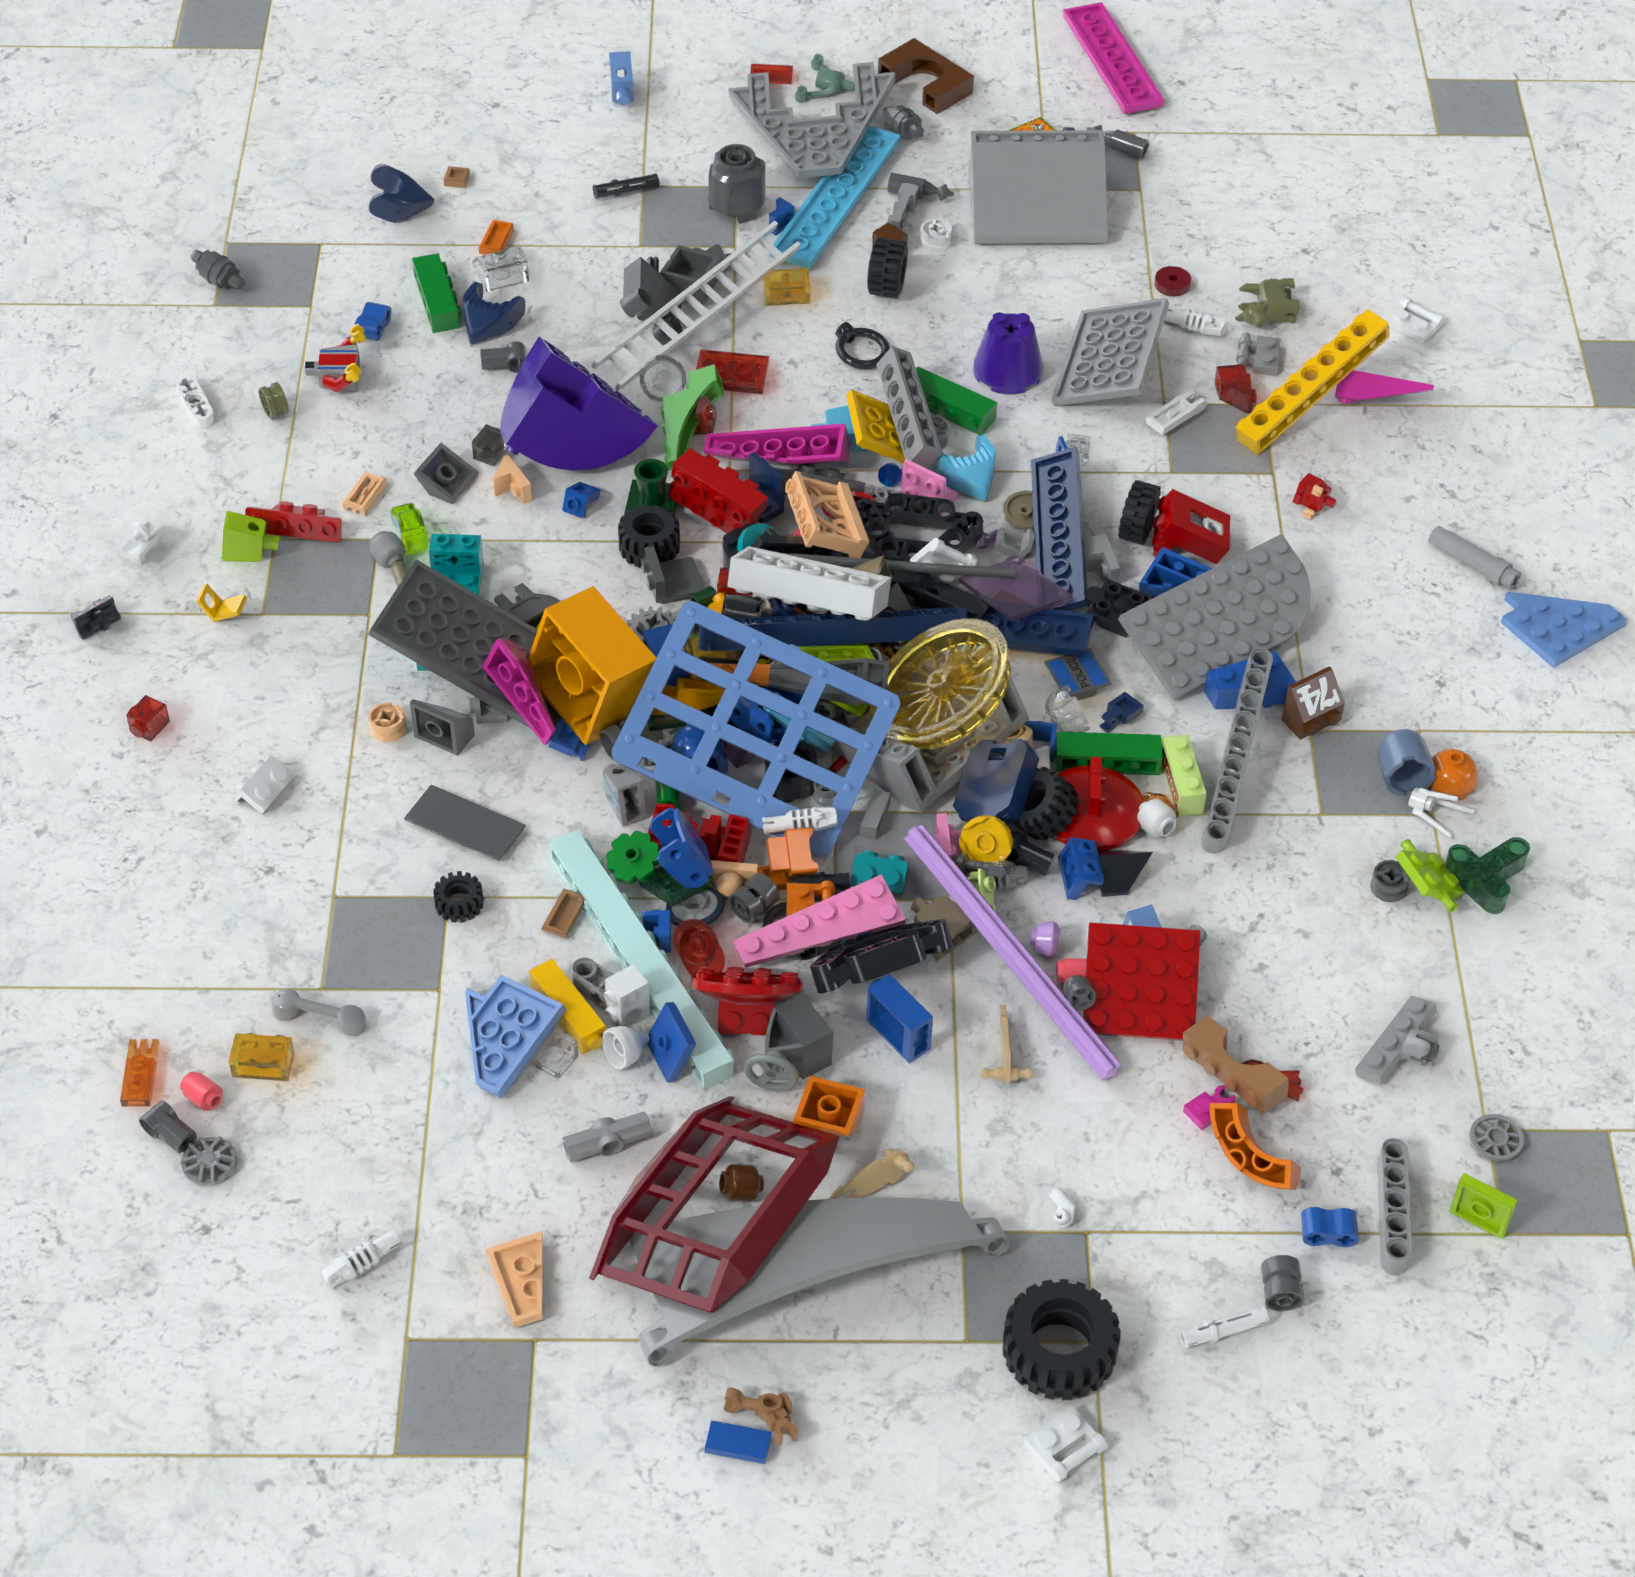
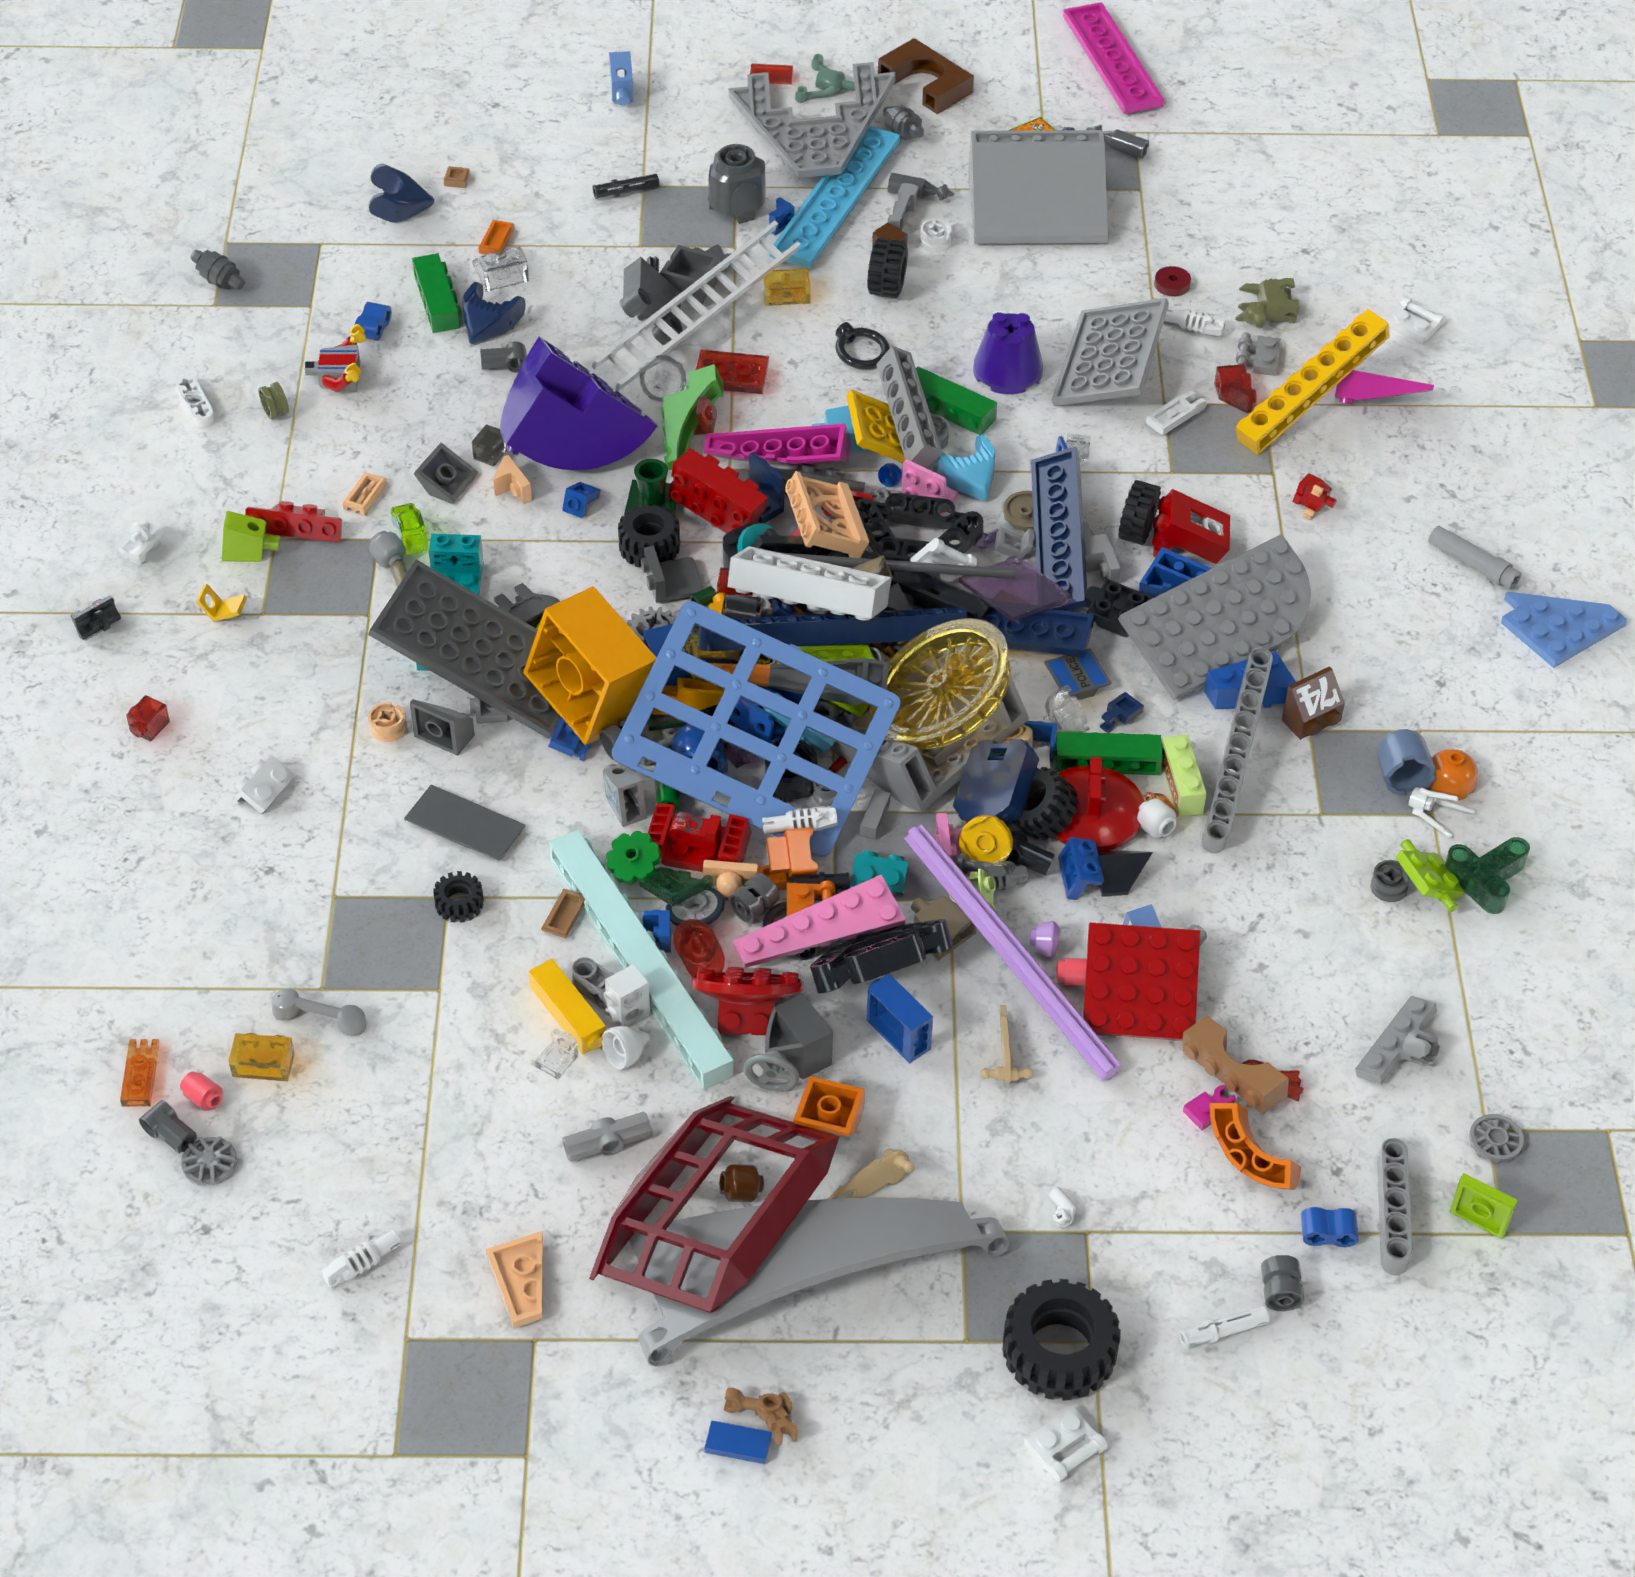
medium blue wing [465,975,567,1099] -> none
dark pink wedge [483,638,556,746] -> none
blue plate [647,1002,696,1083] -> none
blue piece [649,808,713,889] -> none
dark grey wheel [1063,975,1096,1010] -> none

